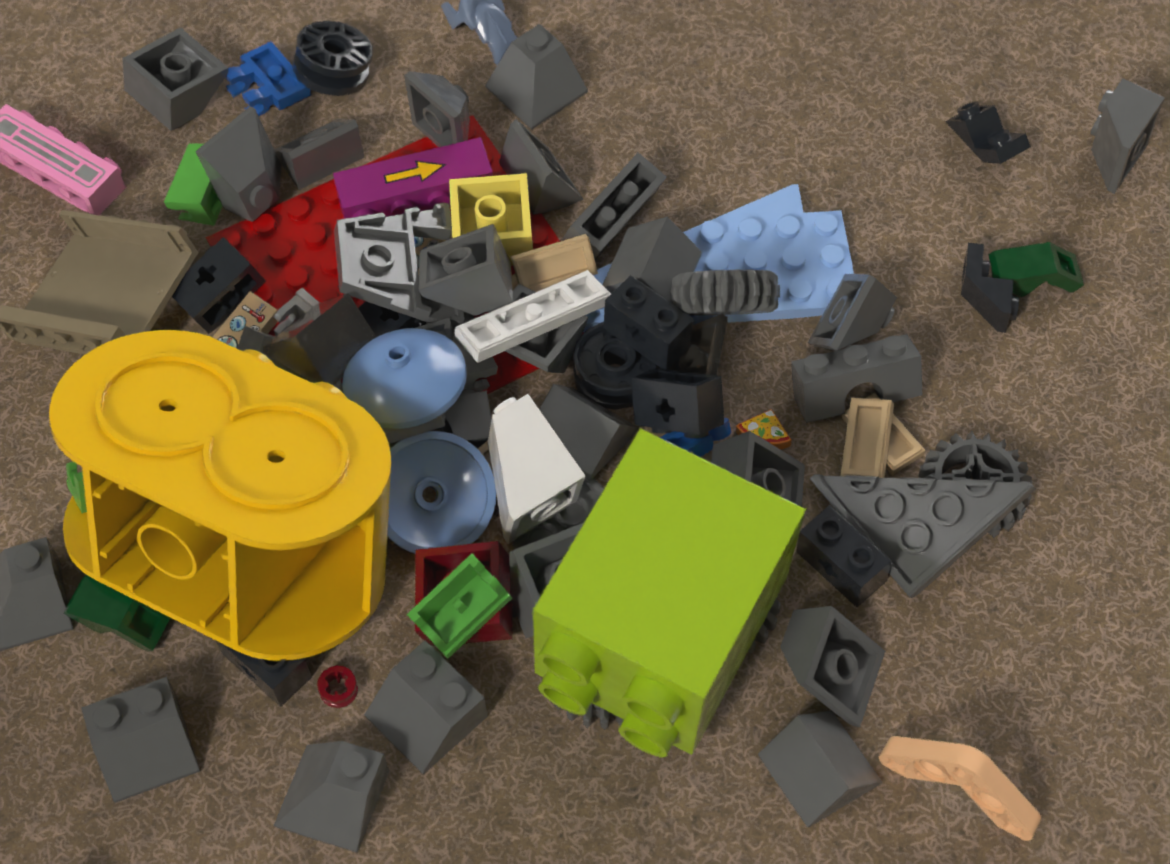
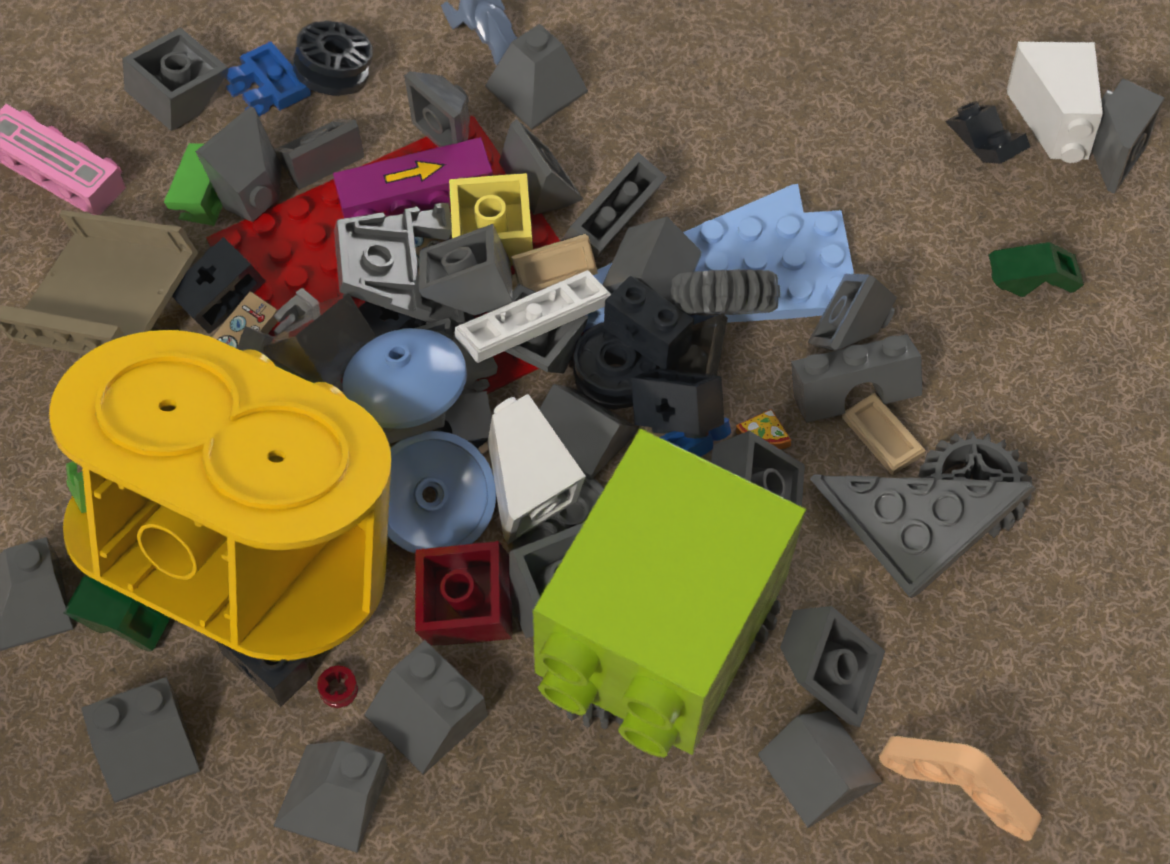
bright green hinge [407,554,512,658] -> none
black brick [796,505,891,608] -> none
tan tile [840,398,894,478] -> none
black slope [961,243,1019,333] -> none
none -> white slope [1007,42,1103,163]

